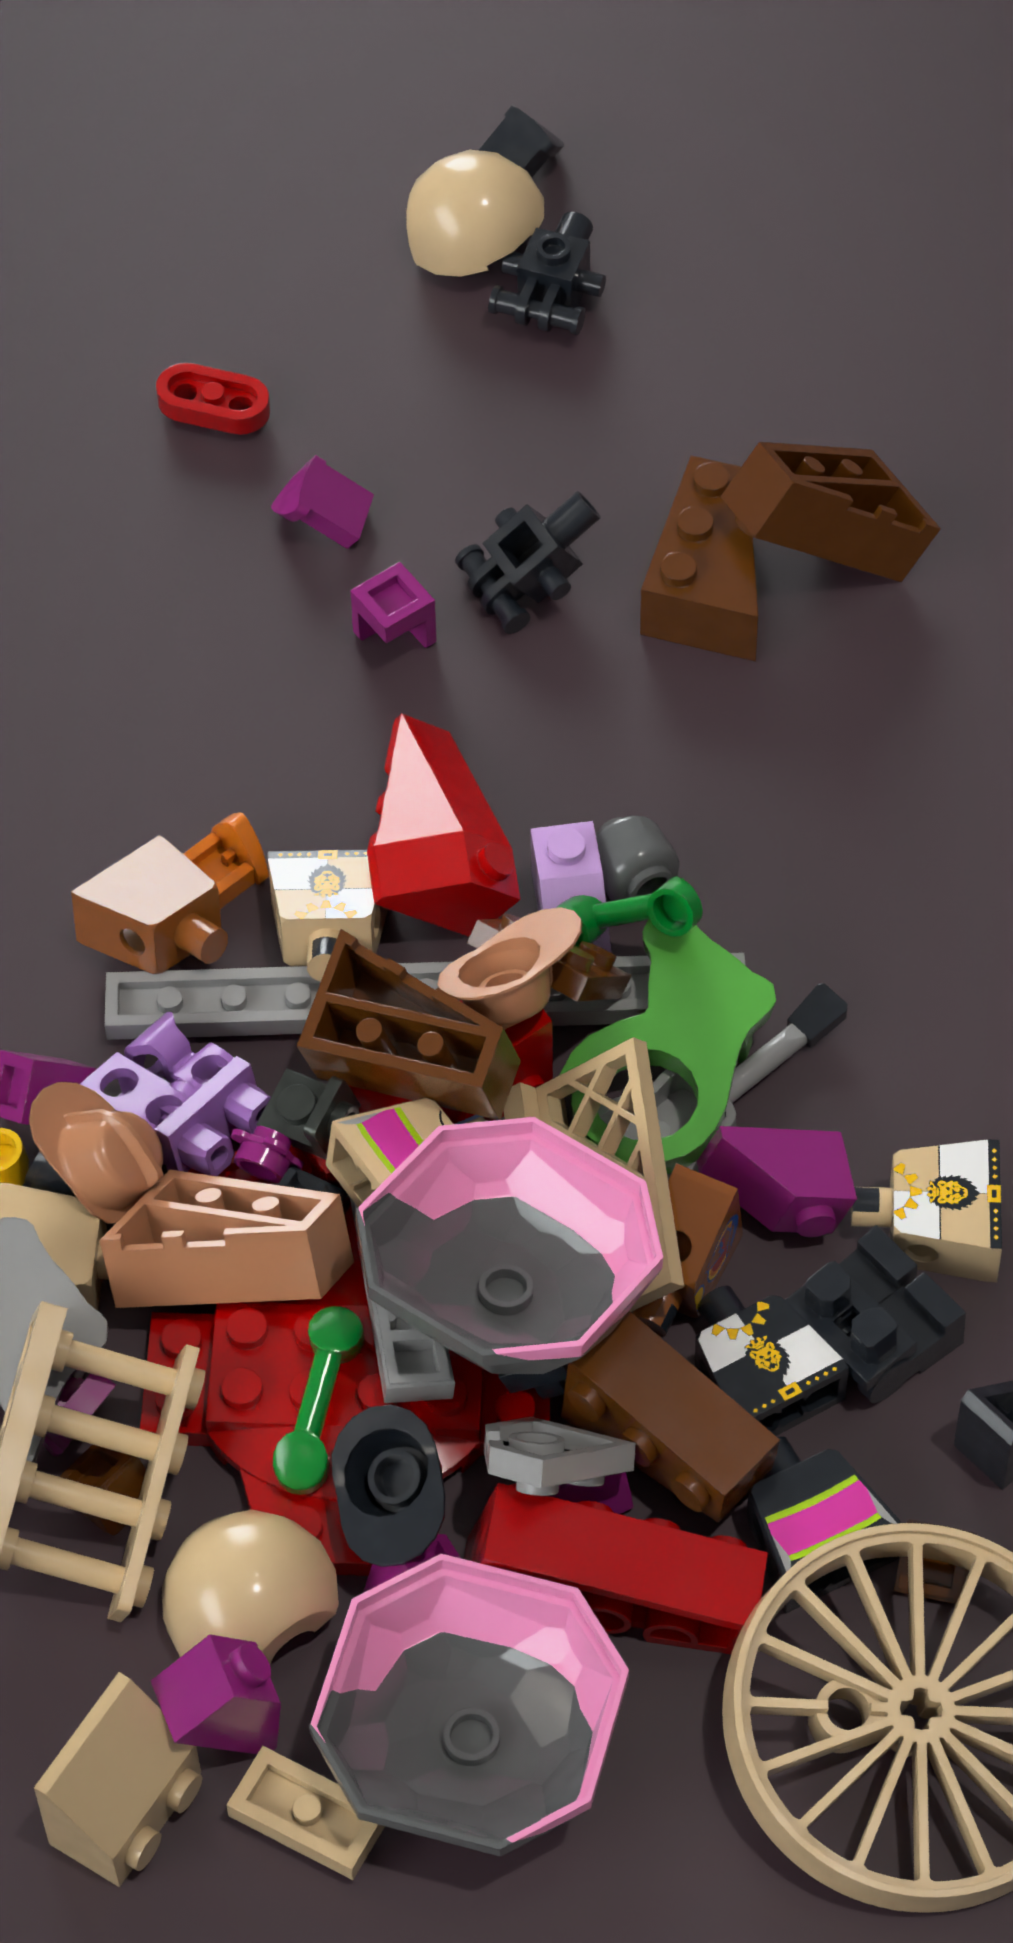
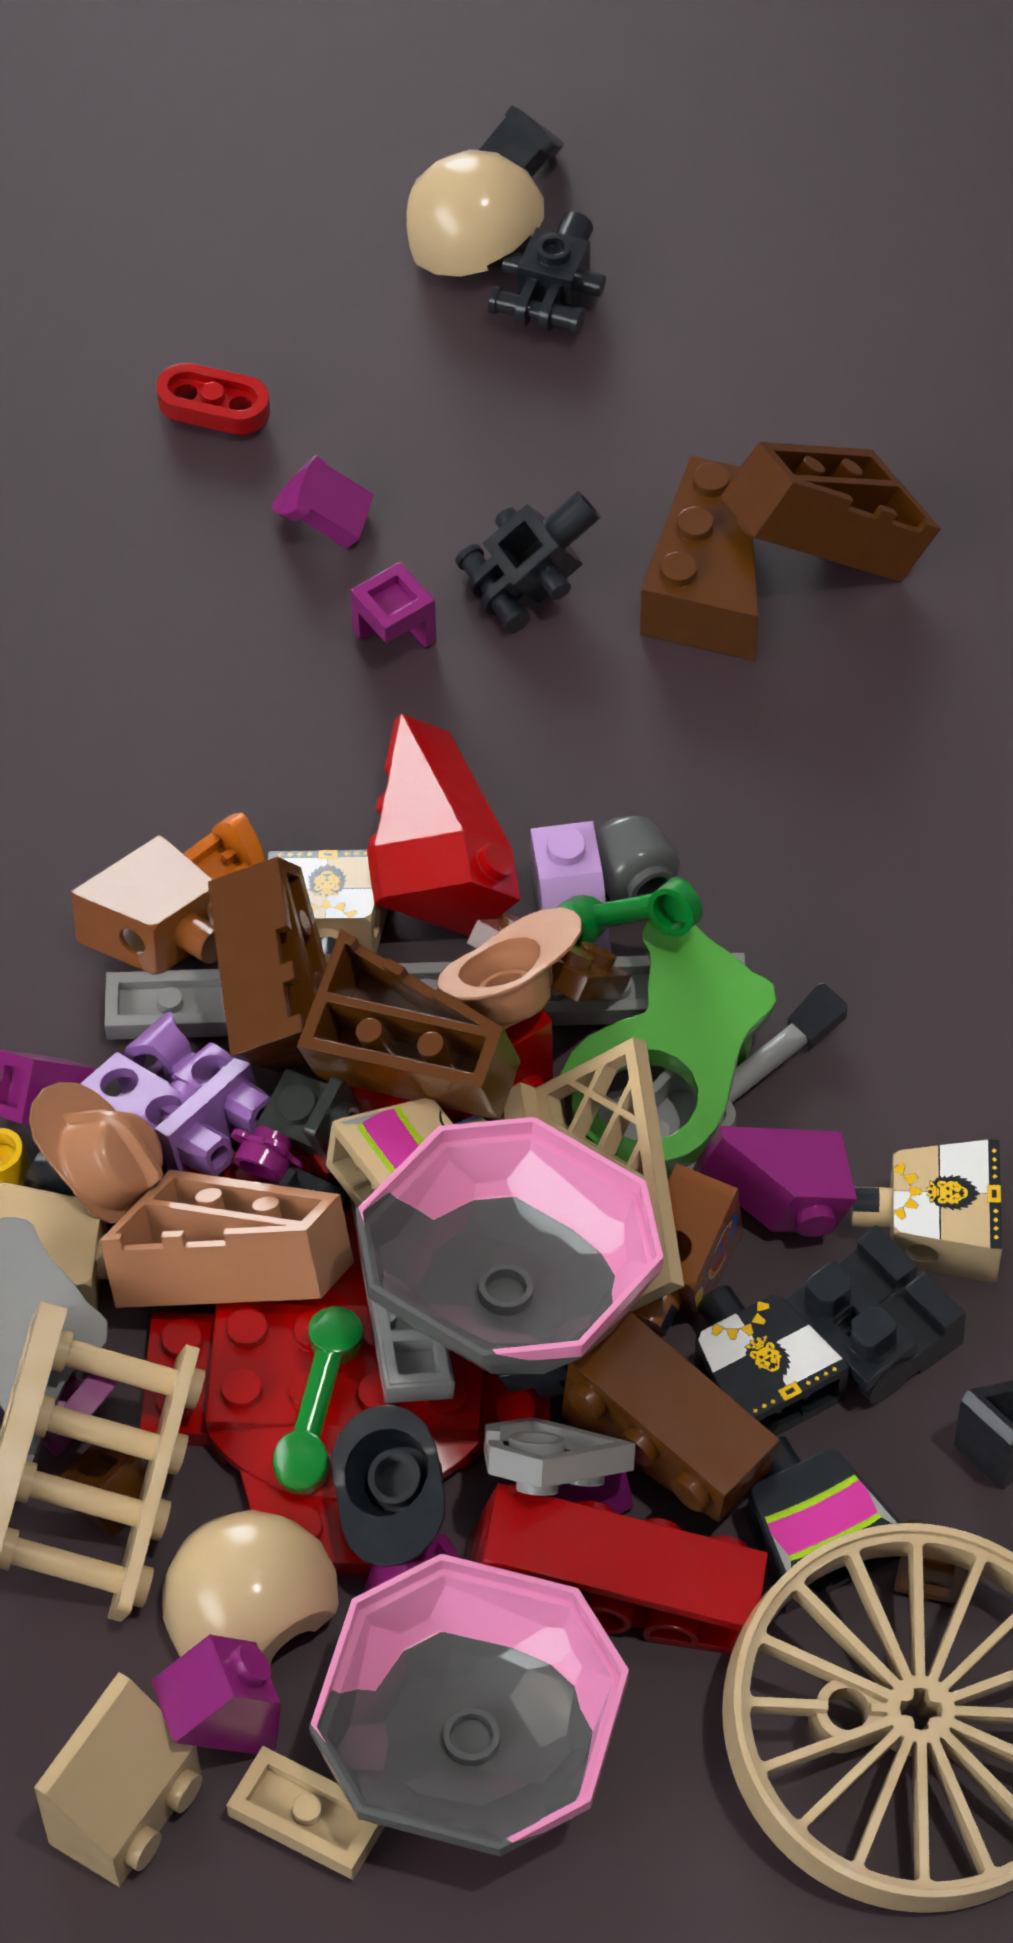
none -> reddish brown wedge [208,856,327,1073]

